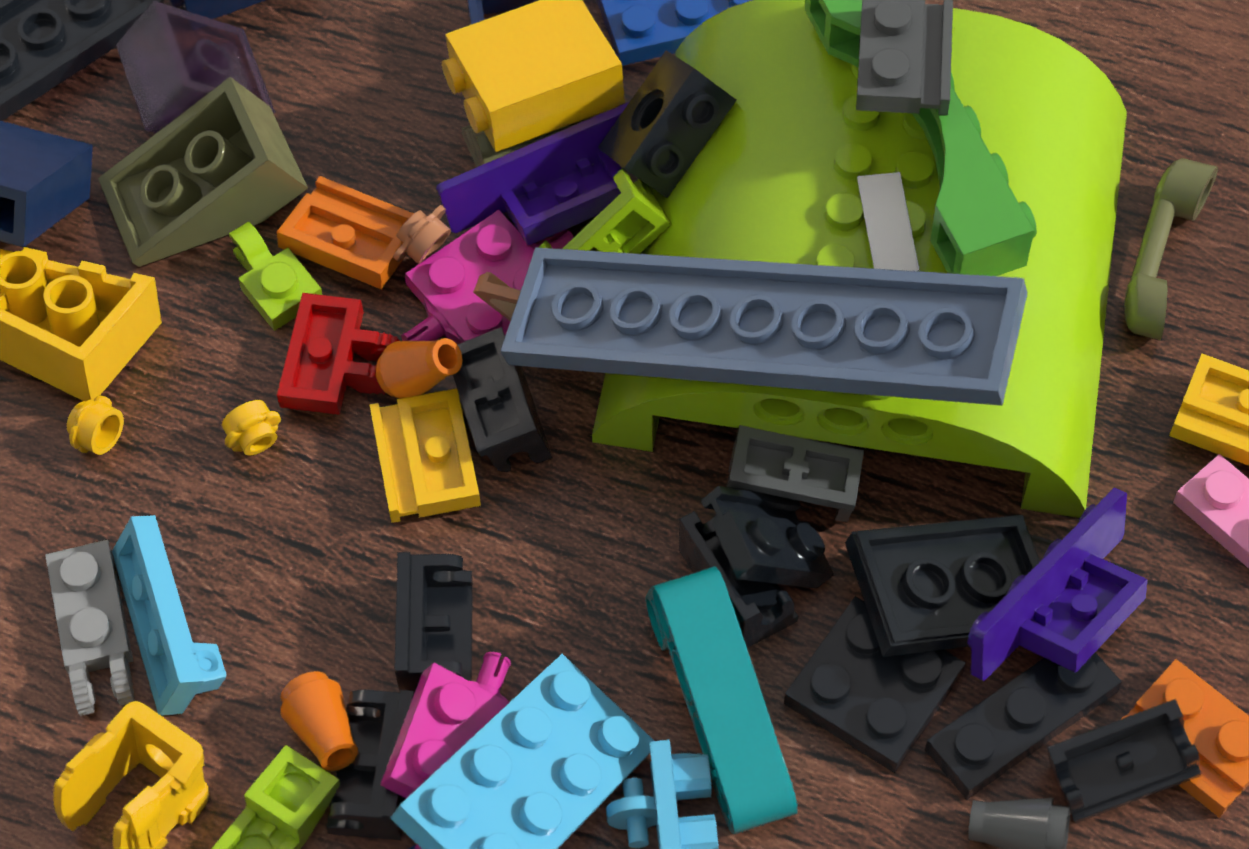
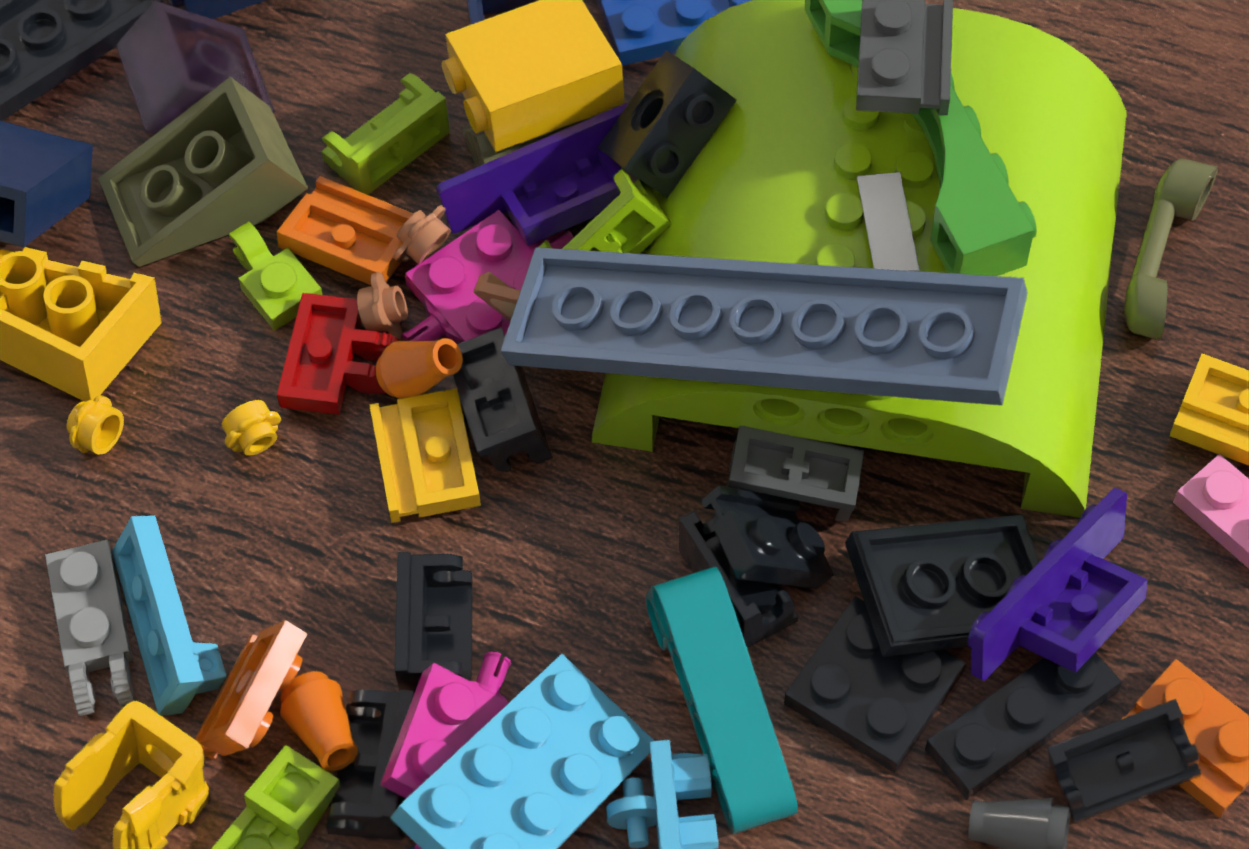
none -> orange plate [194,620,307,760]
none -> lime hinge [321,73,450,195]
none -> nougat plate [357,272,408,340]

